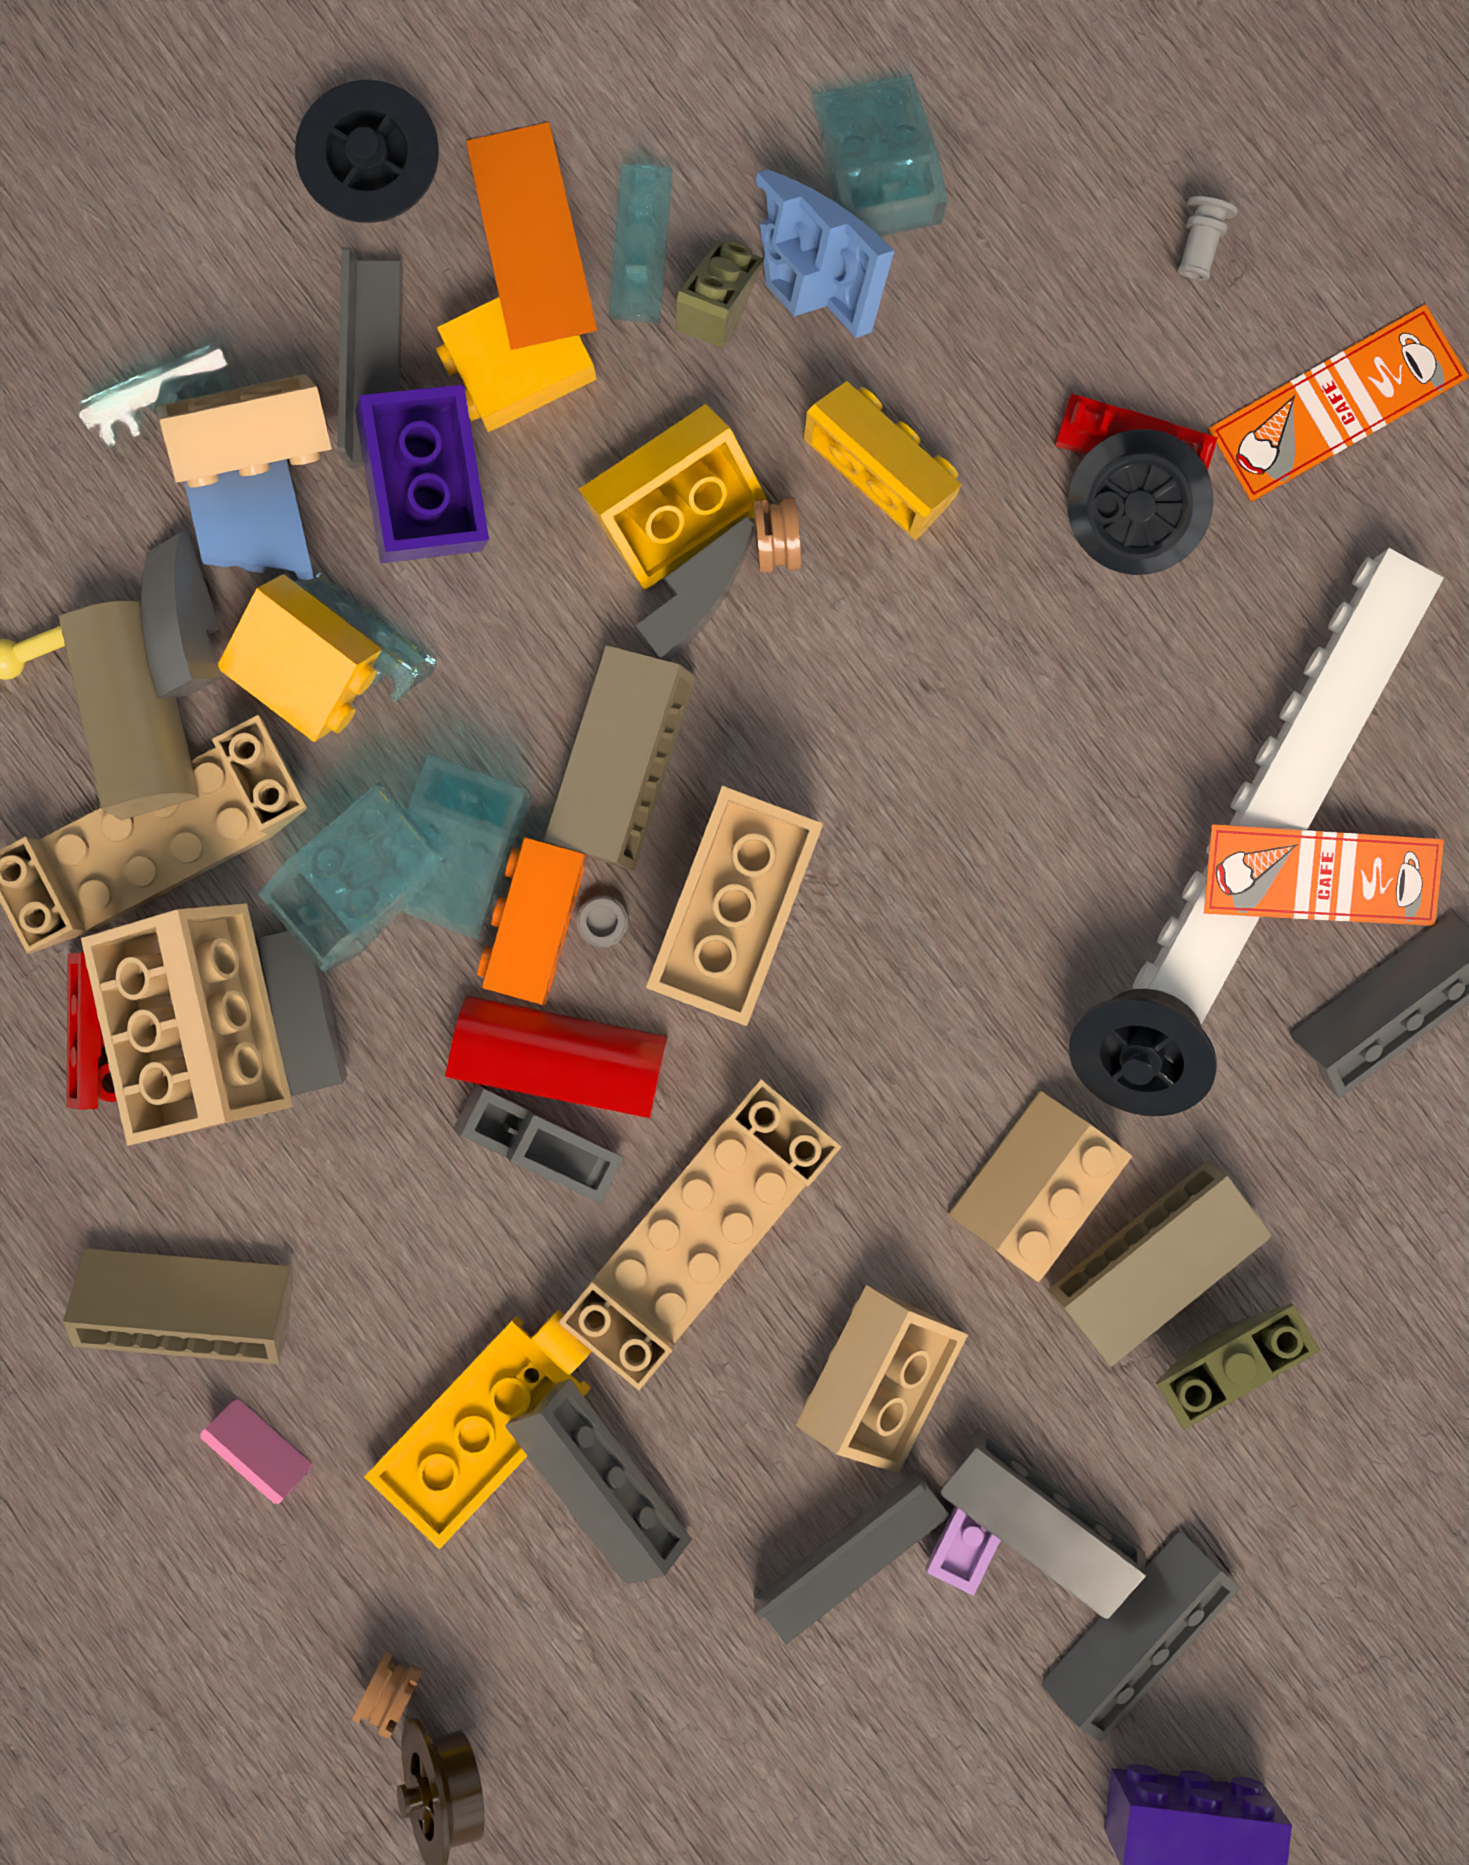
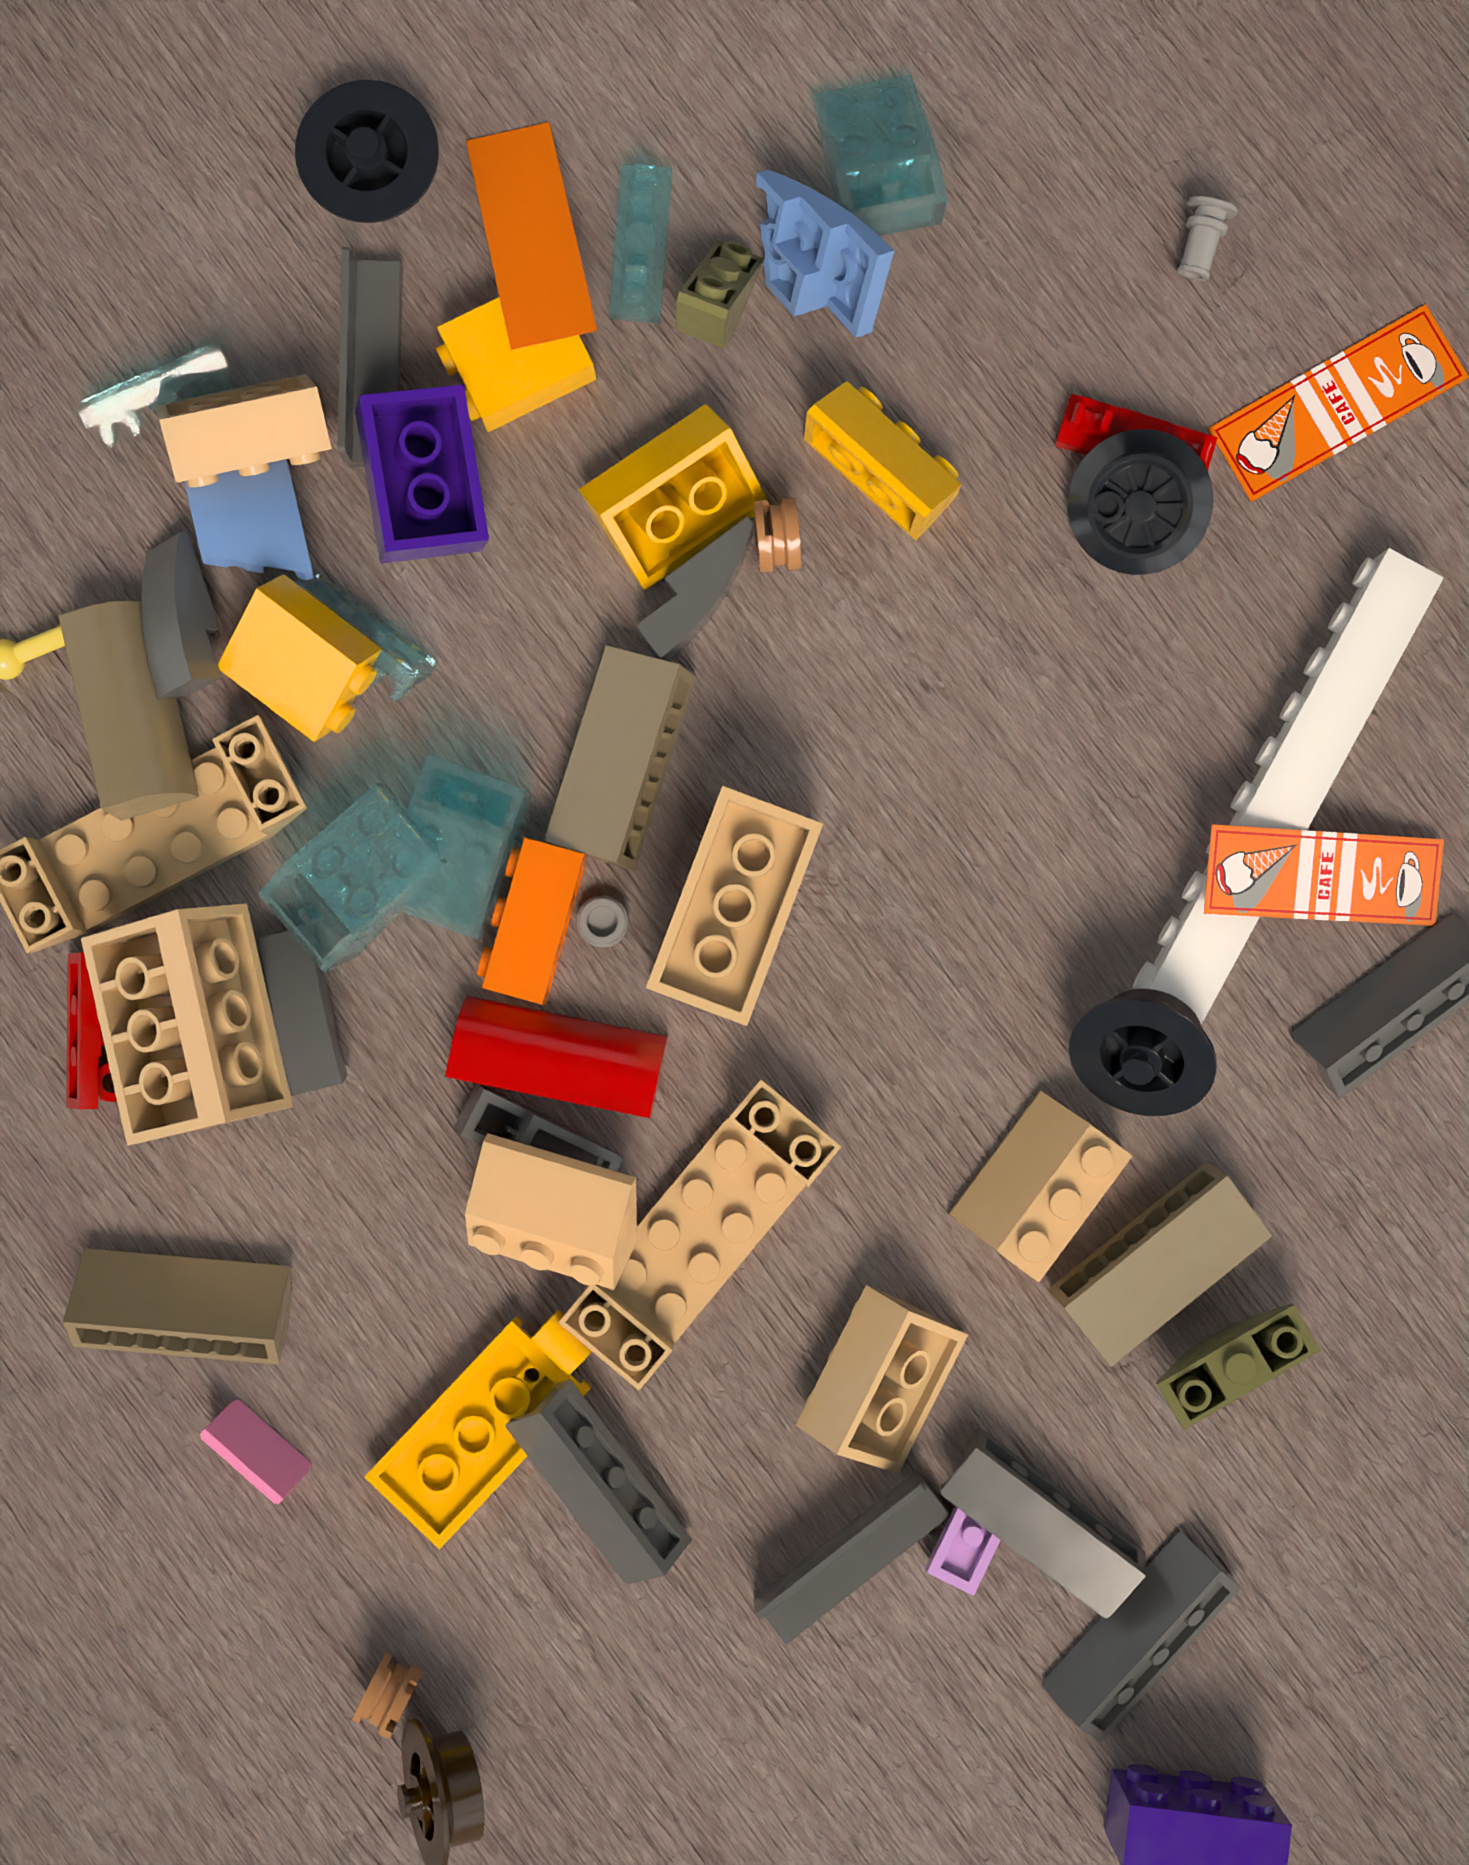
none -> tan slope [465,1133,637,1290]

